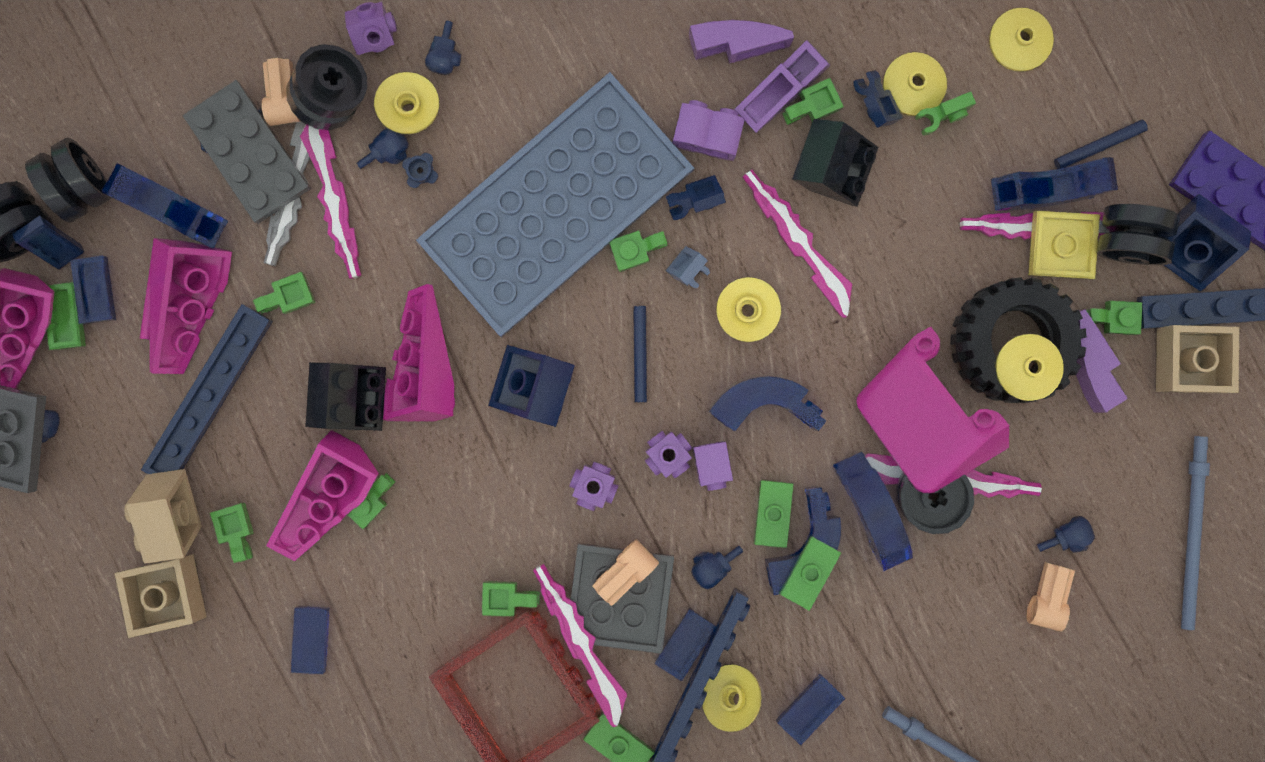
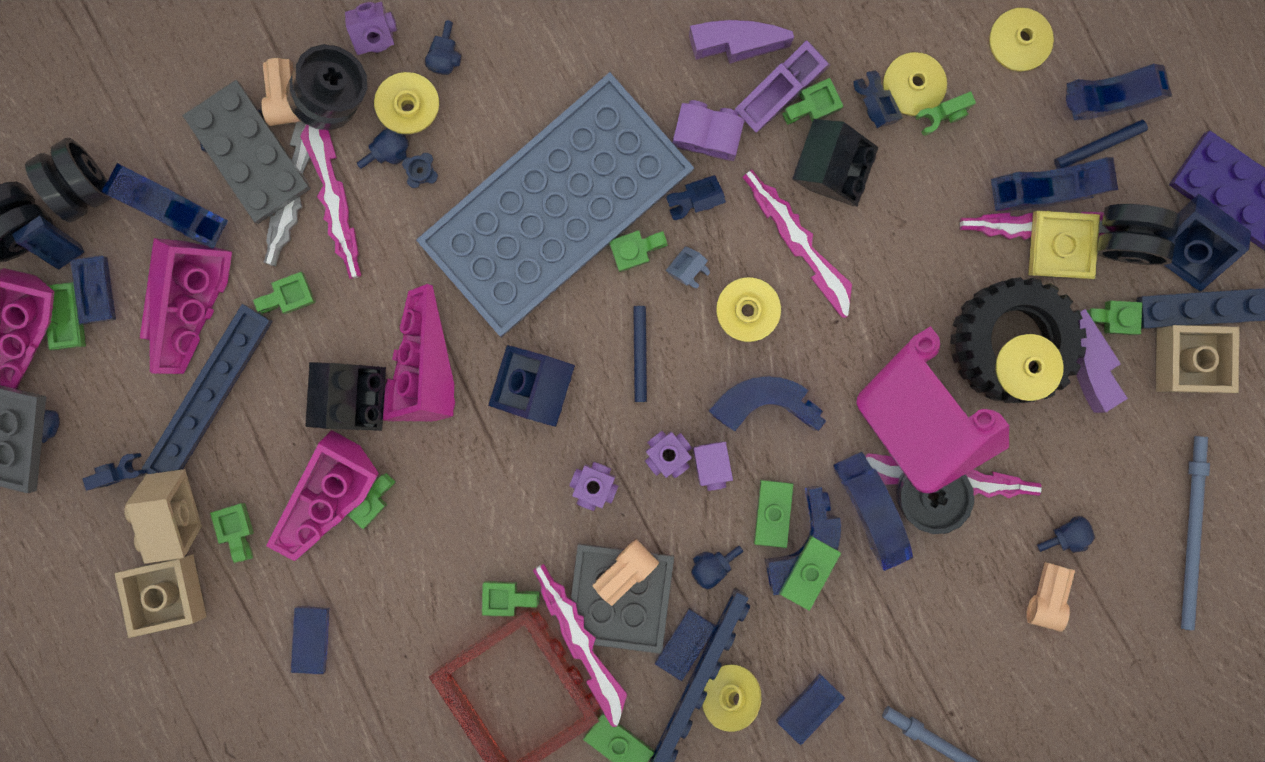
none -> dark blue plate [82,453,147,491]
none -> clear blue arch [1066,64,1172,121]

